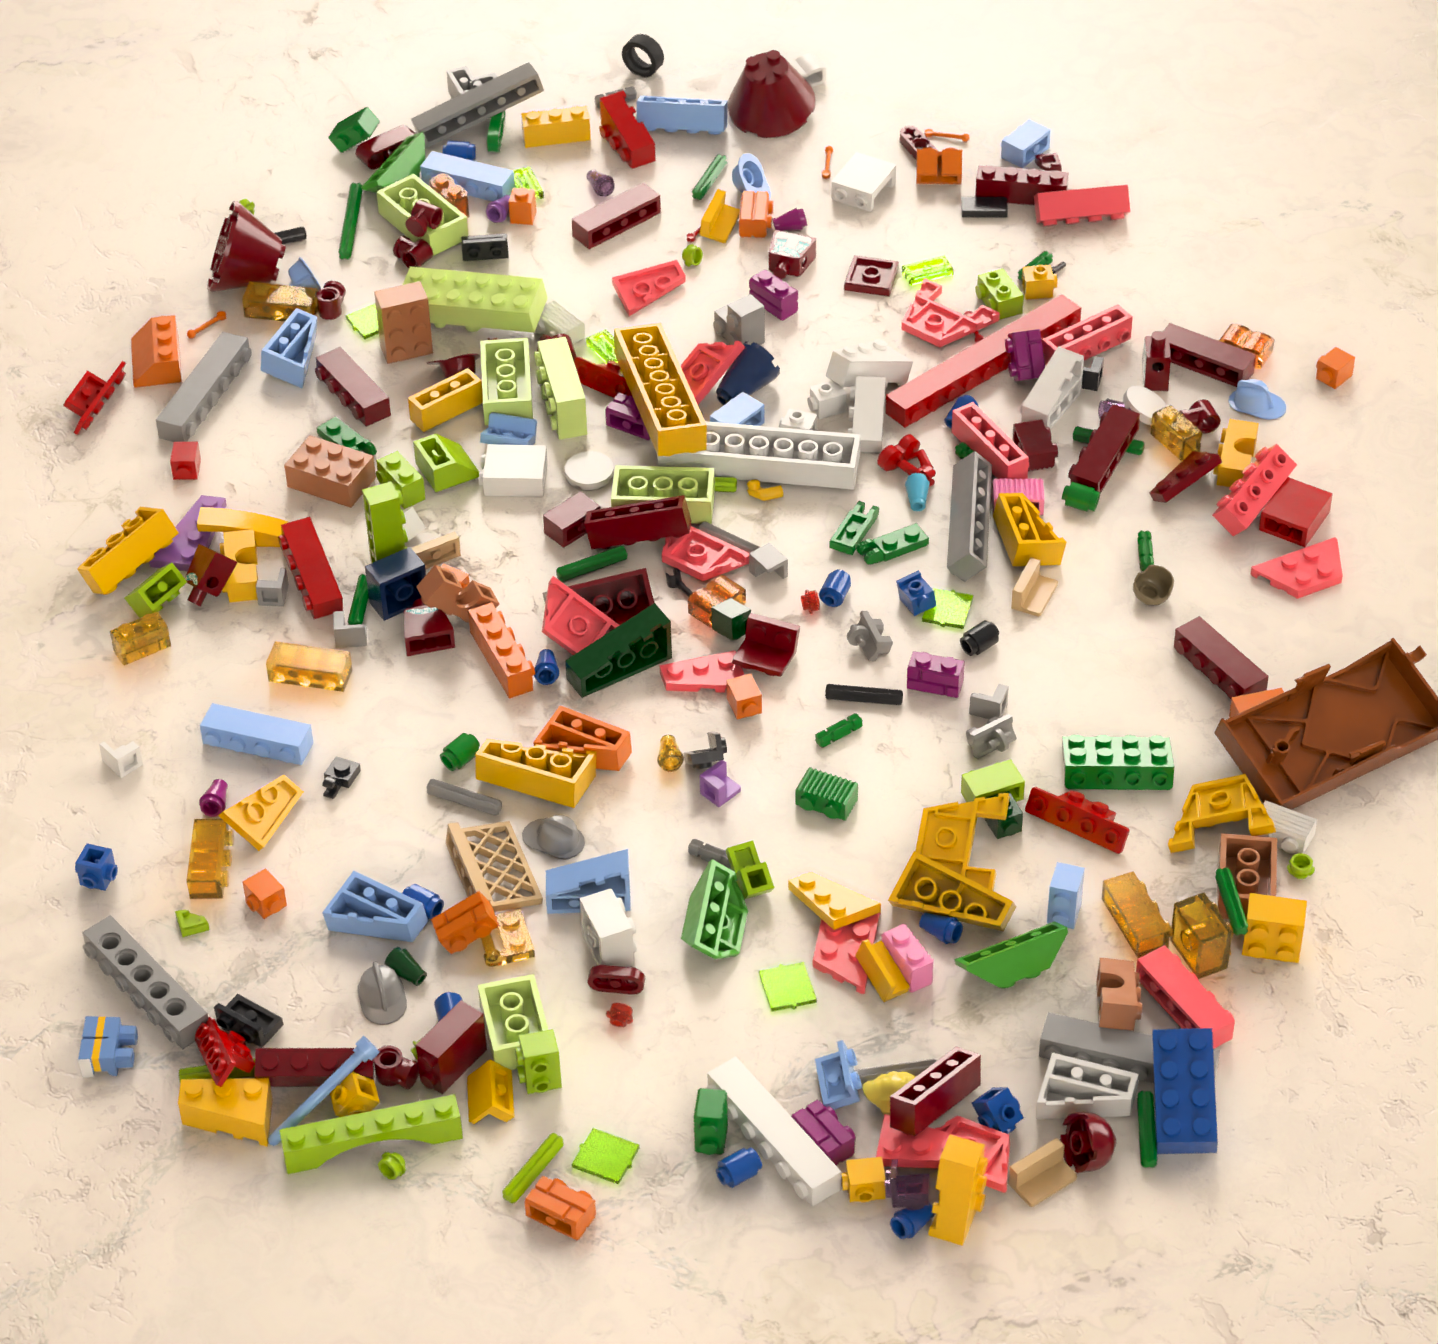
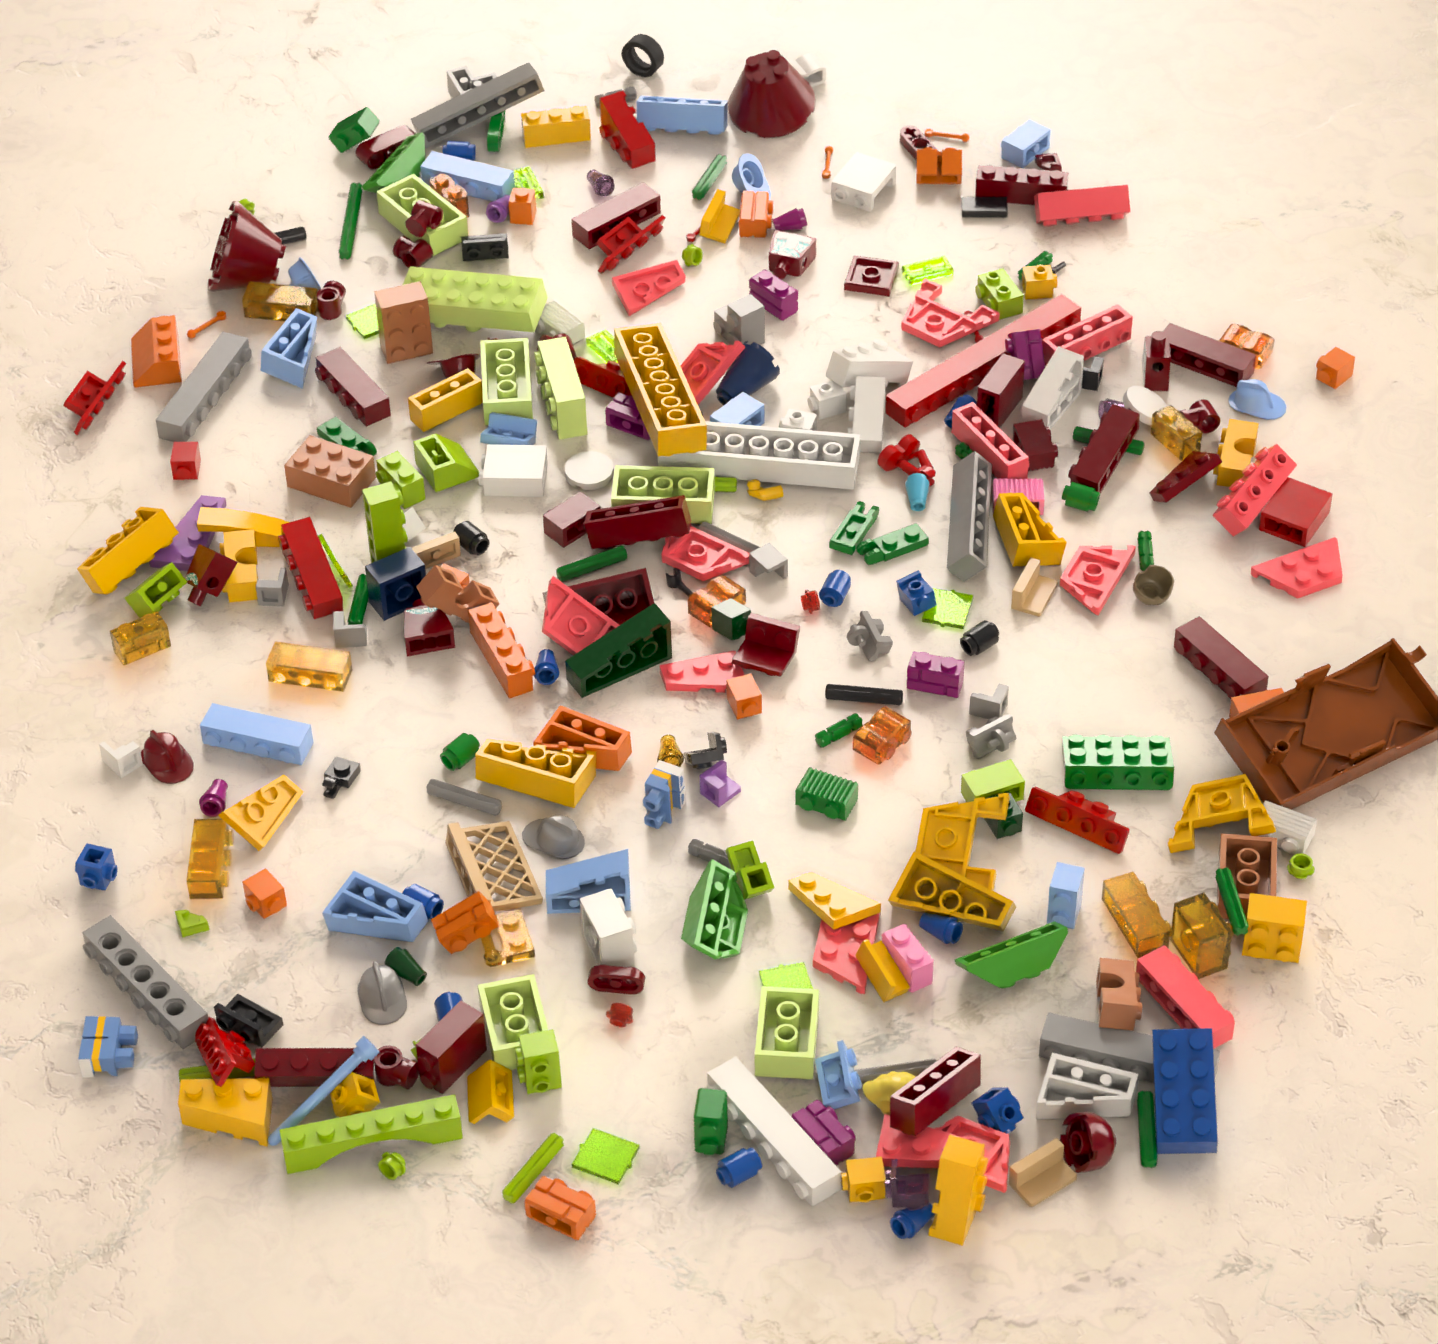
none -> dark red piece [141,730,194,784]
none -> clear neon green piece [318,534,353,588]
none -> black brick [453,521,490,555]
none -> red bracket [596,215,666,274]
none -> medium blue hips [643,760,686,829]
none -> yellowish green brick [755,986,819,1080]
none -> clear orange brick [853,706,912,765]
none -> dark red brick [977,354,1025,428]
none -> coral wing [1060,545,1136,616]

